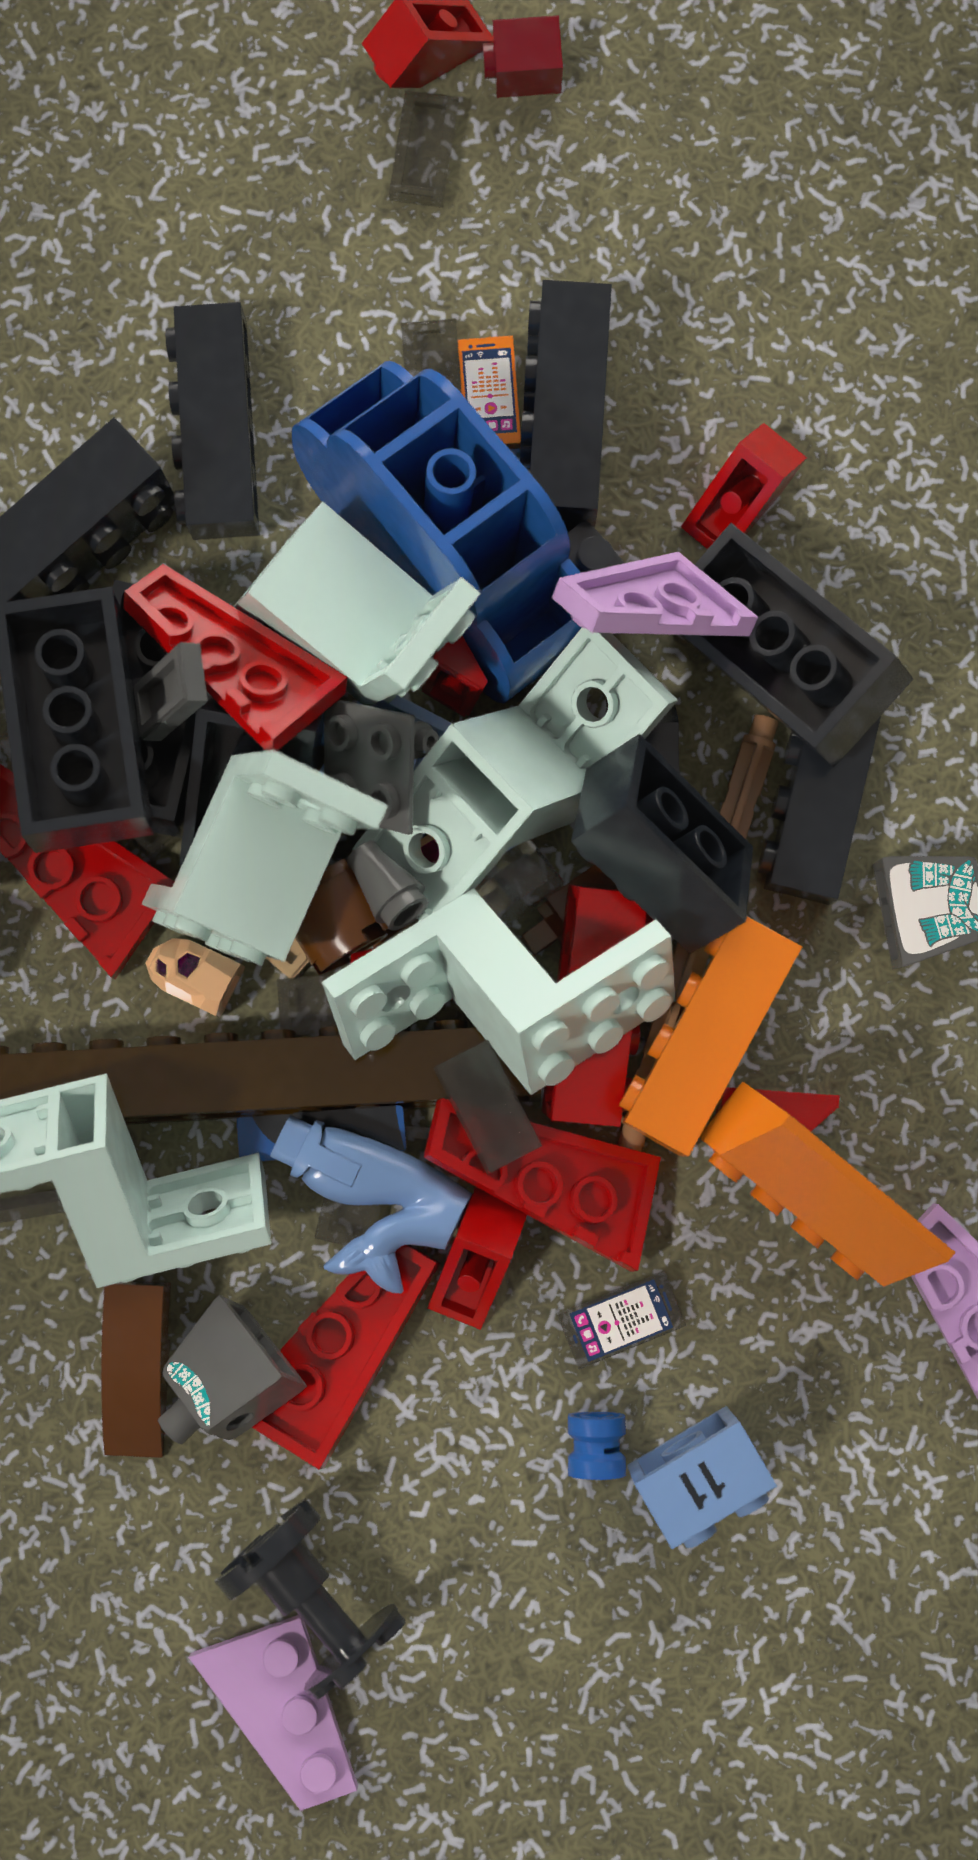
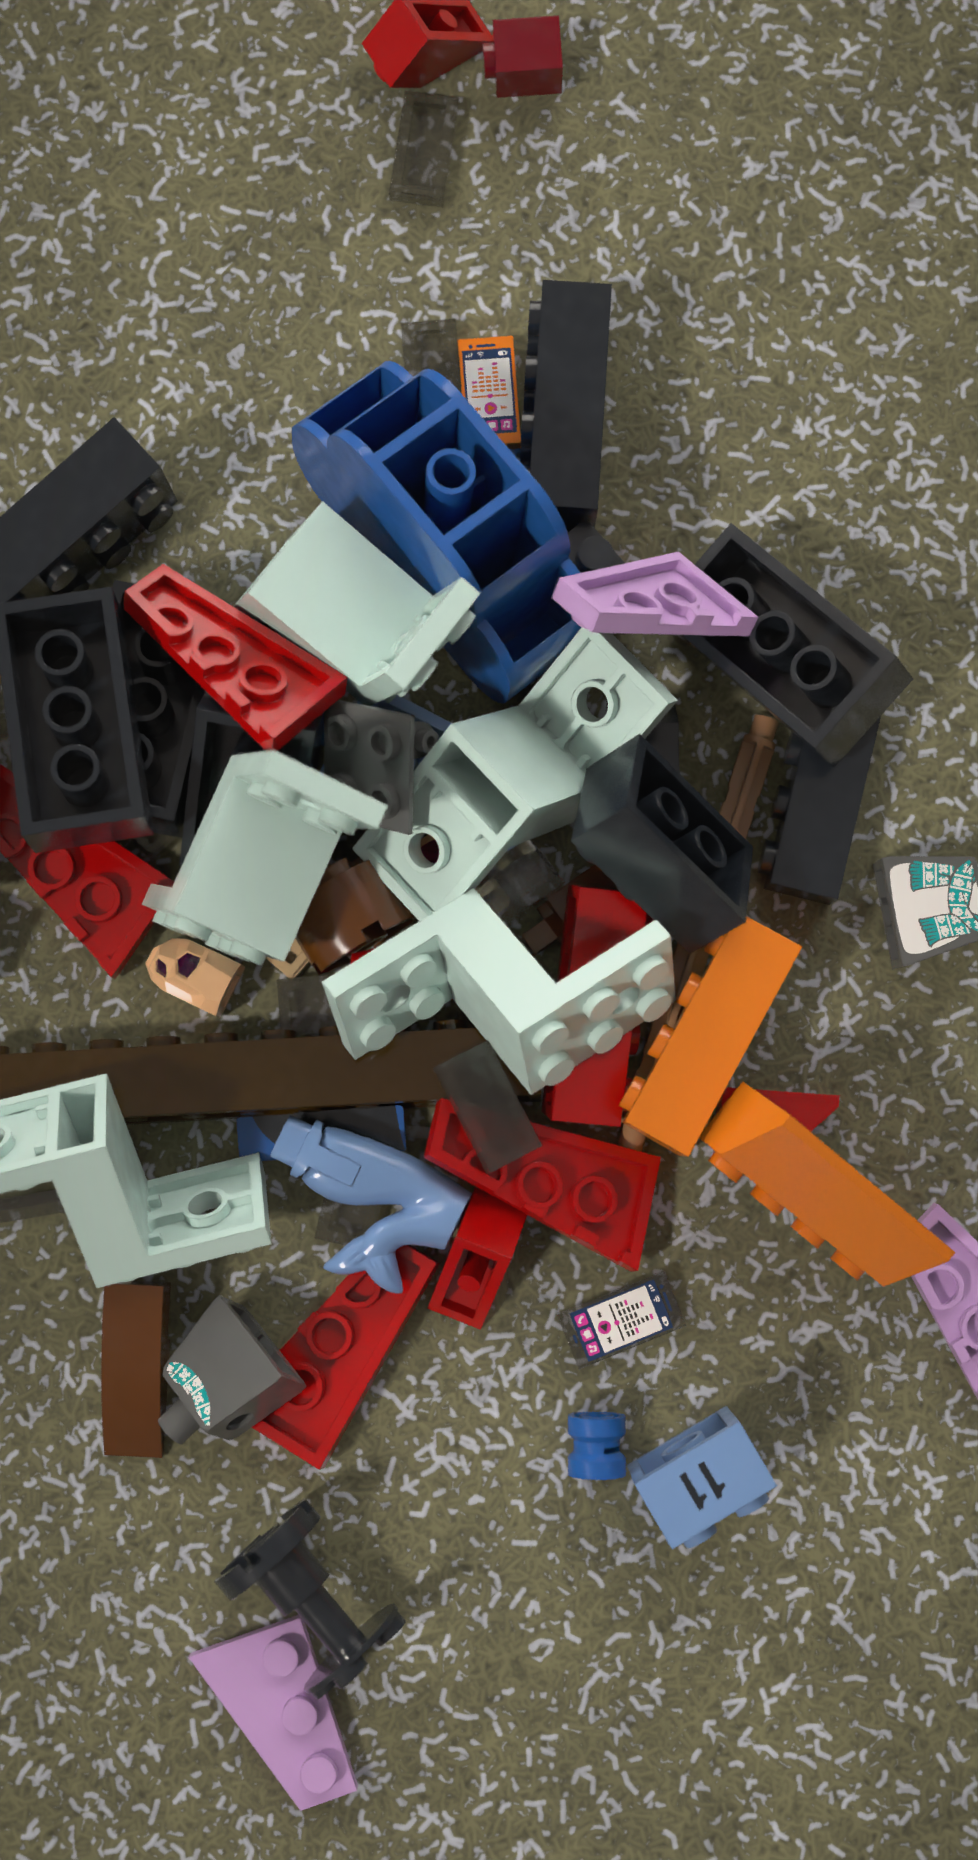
dark grey tile [133,642,208,741] -> none
black brick [165,302,260,540] -> none
dark grey cone [347,841,428,931] -> none
red slope [420,635,488,717] -> none
red slope [680,423,807,549] -> none

